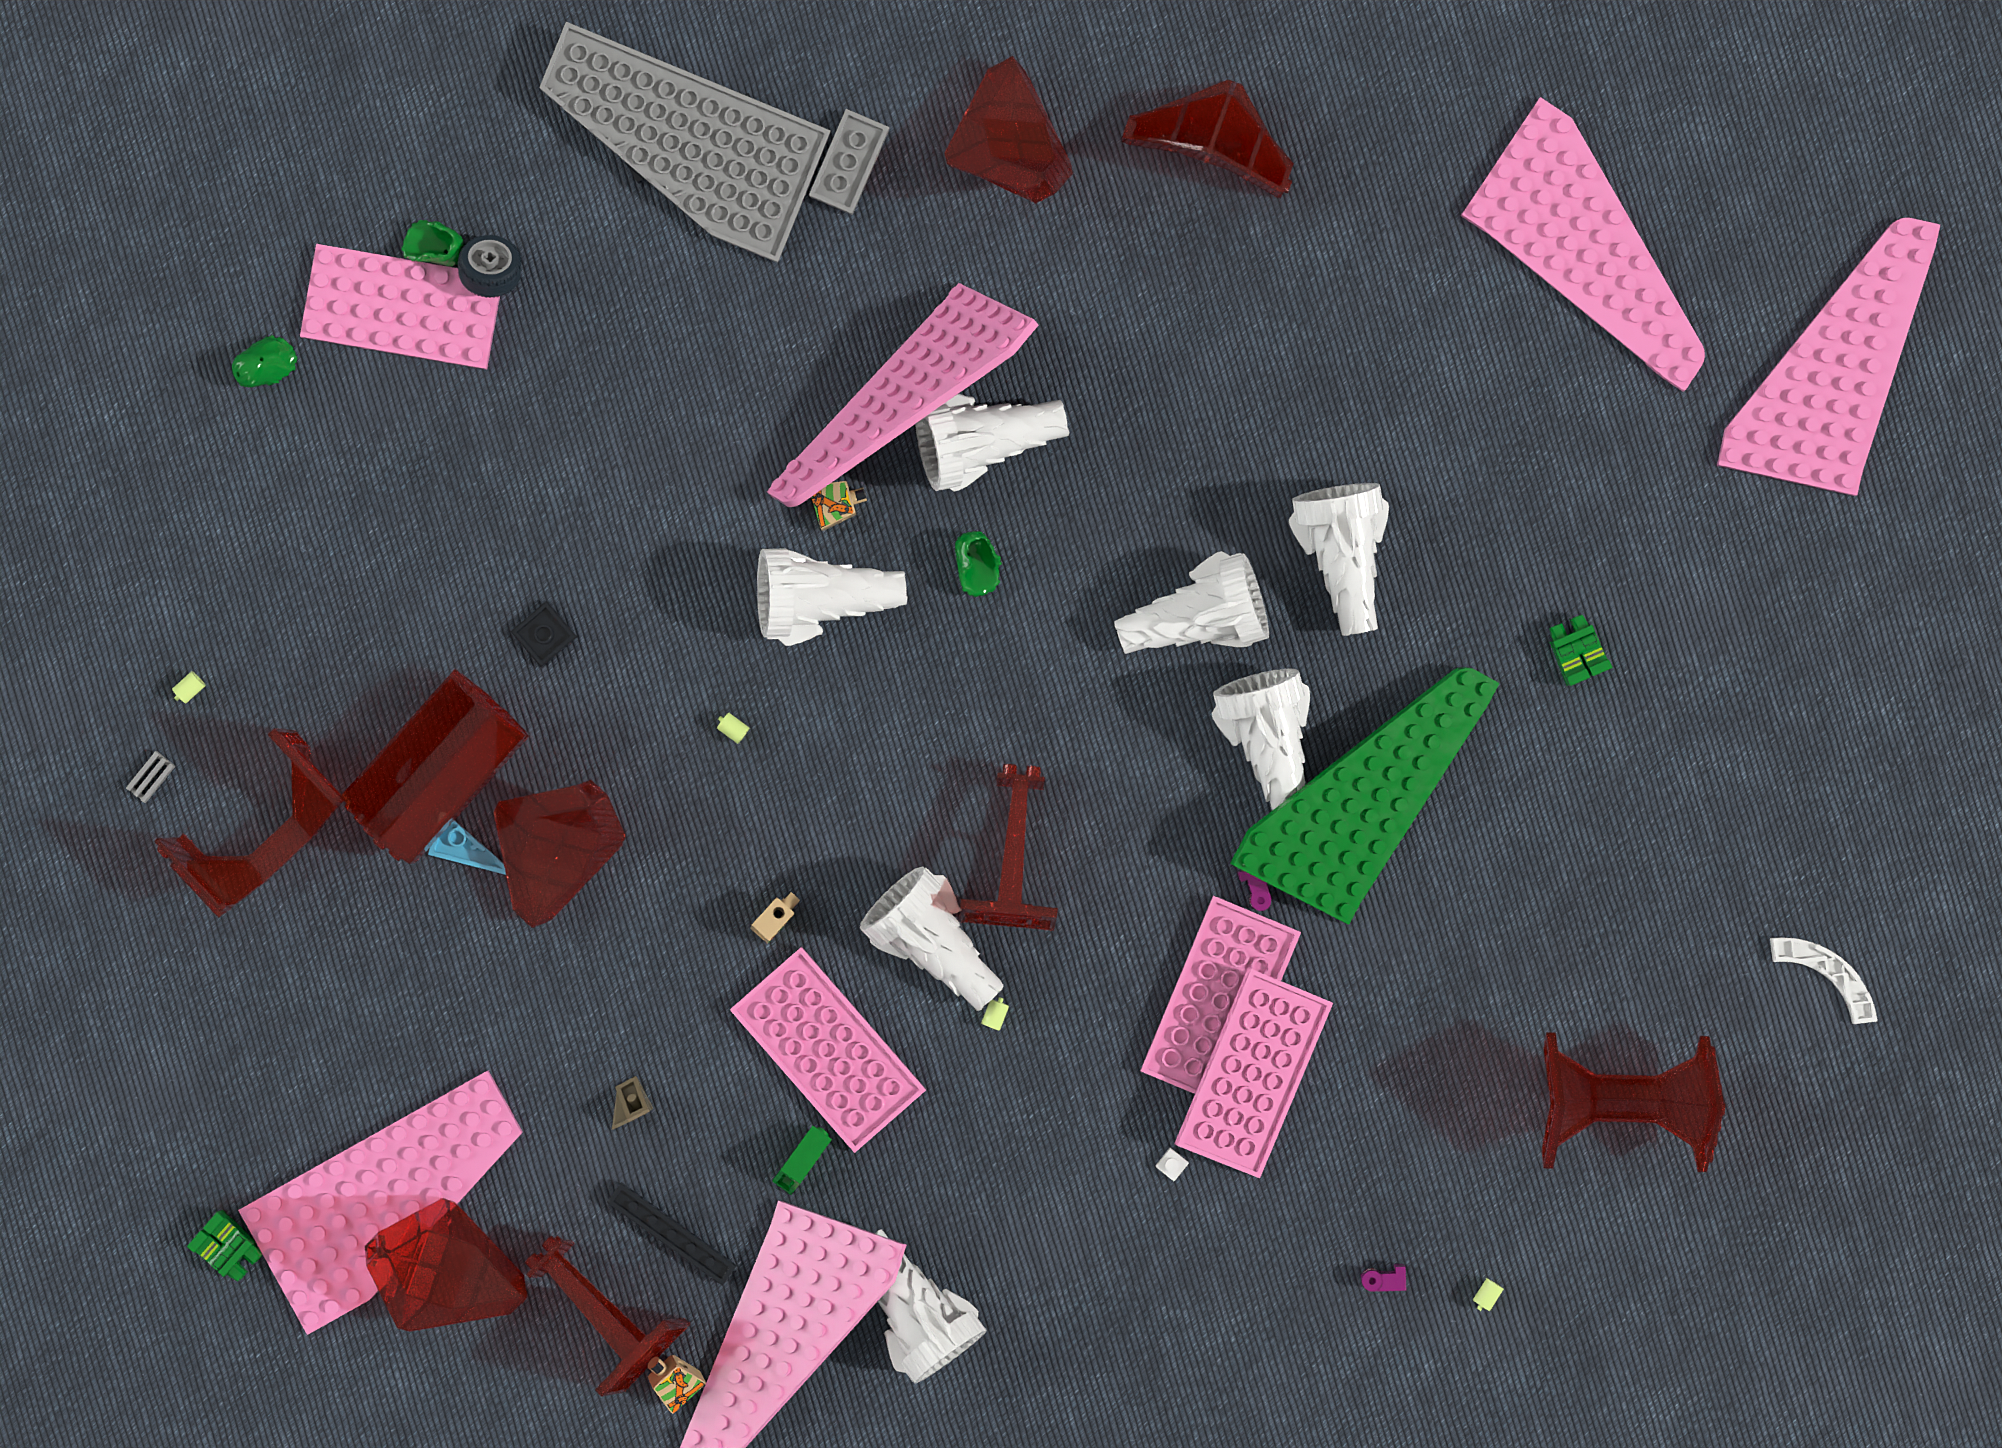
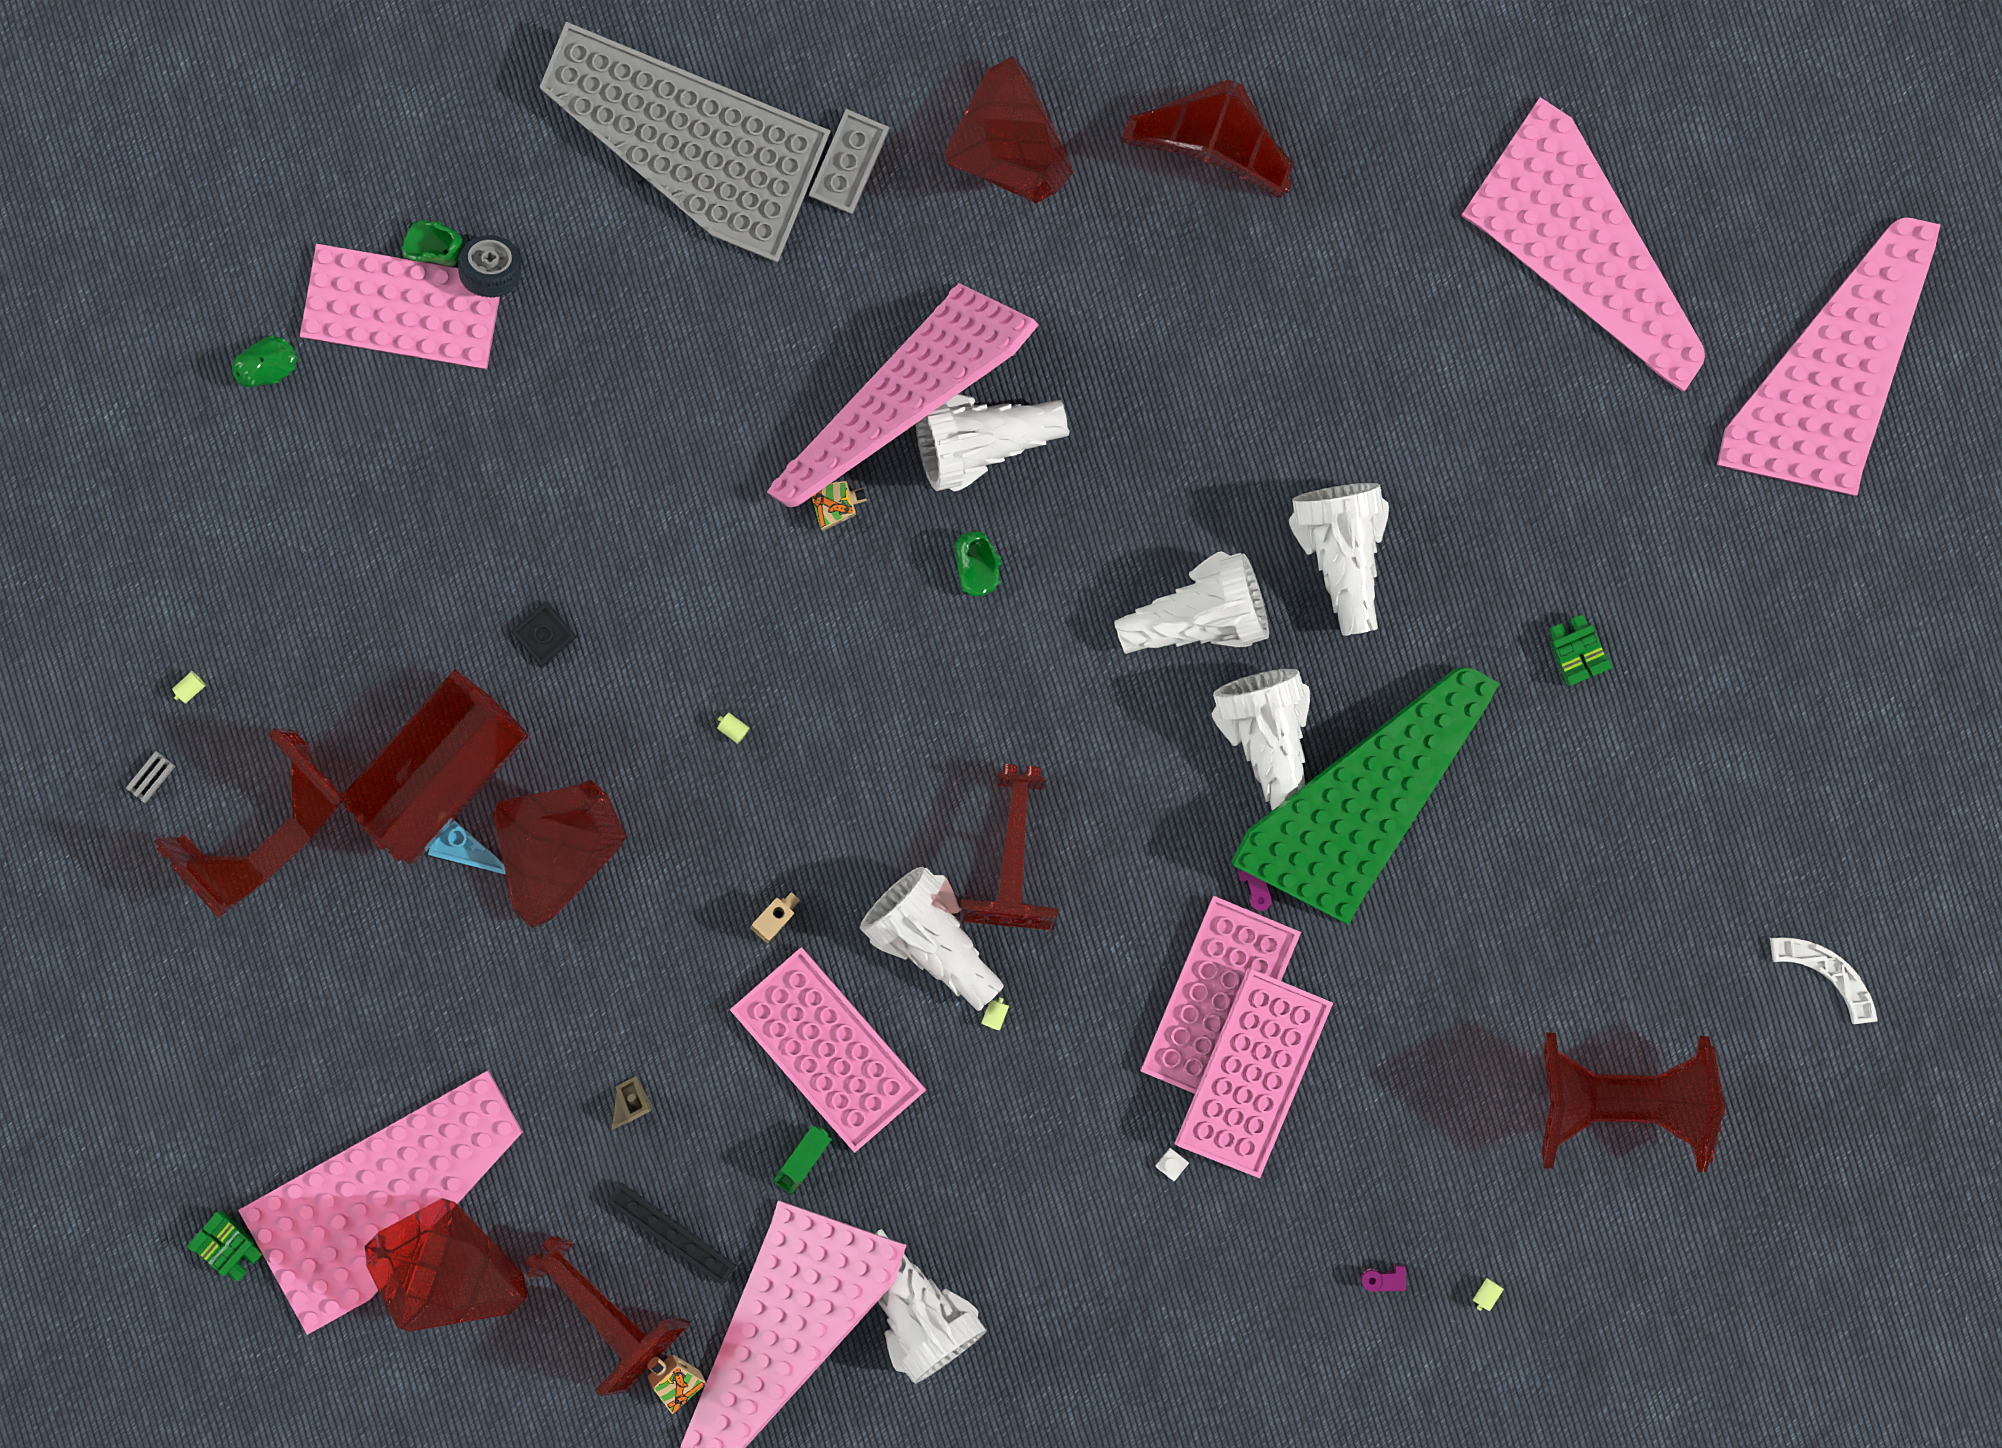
white cone [757,548,907,646] -> none

